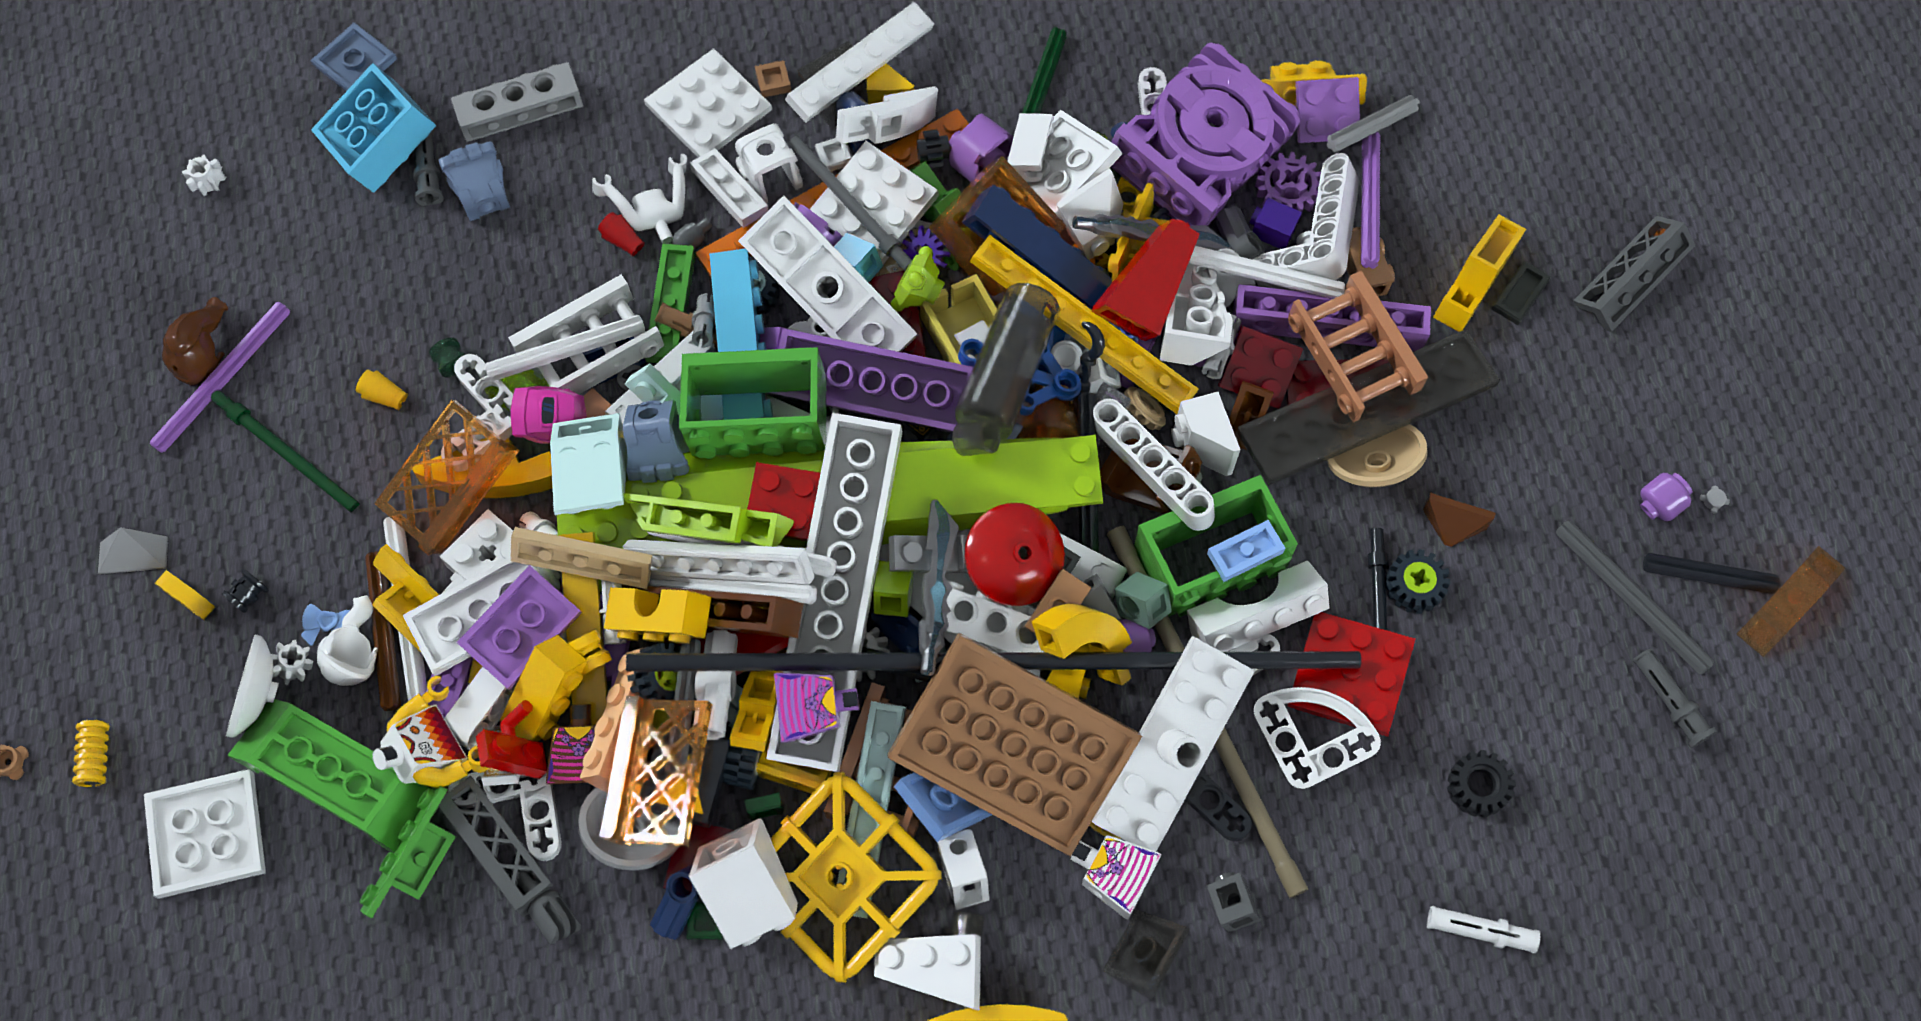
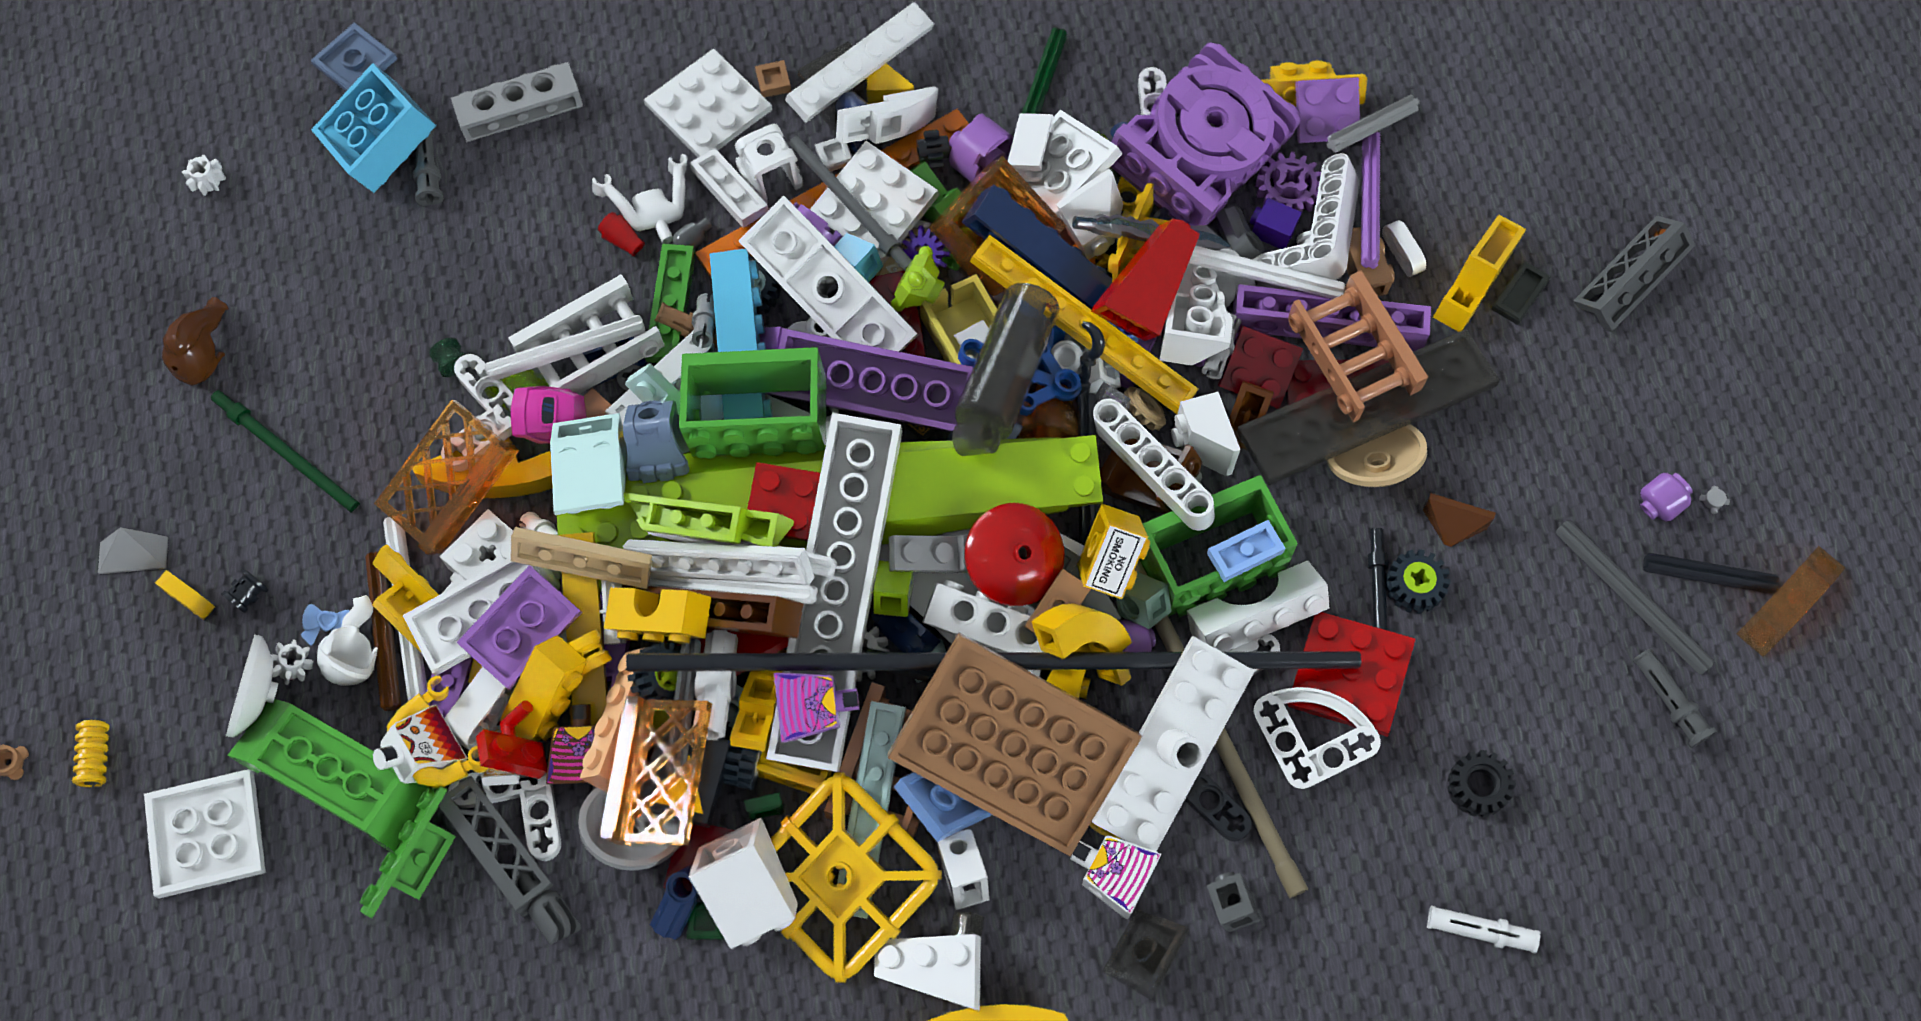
medium lavender axle [150,302,290,453] -> none
yellow cone [356,369,408,410] -> none
sand blue piece [438,142,510,222] -> none
flat silver sword [919,500,959,676] -> none
none -> brick [1077,503,1150,599]
none -> white beam [1382,220,1426,277]

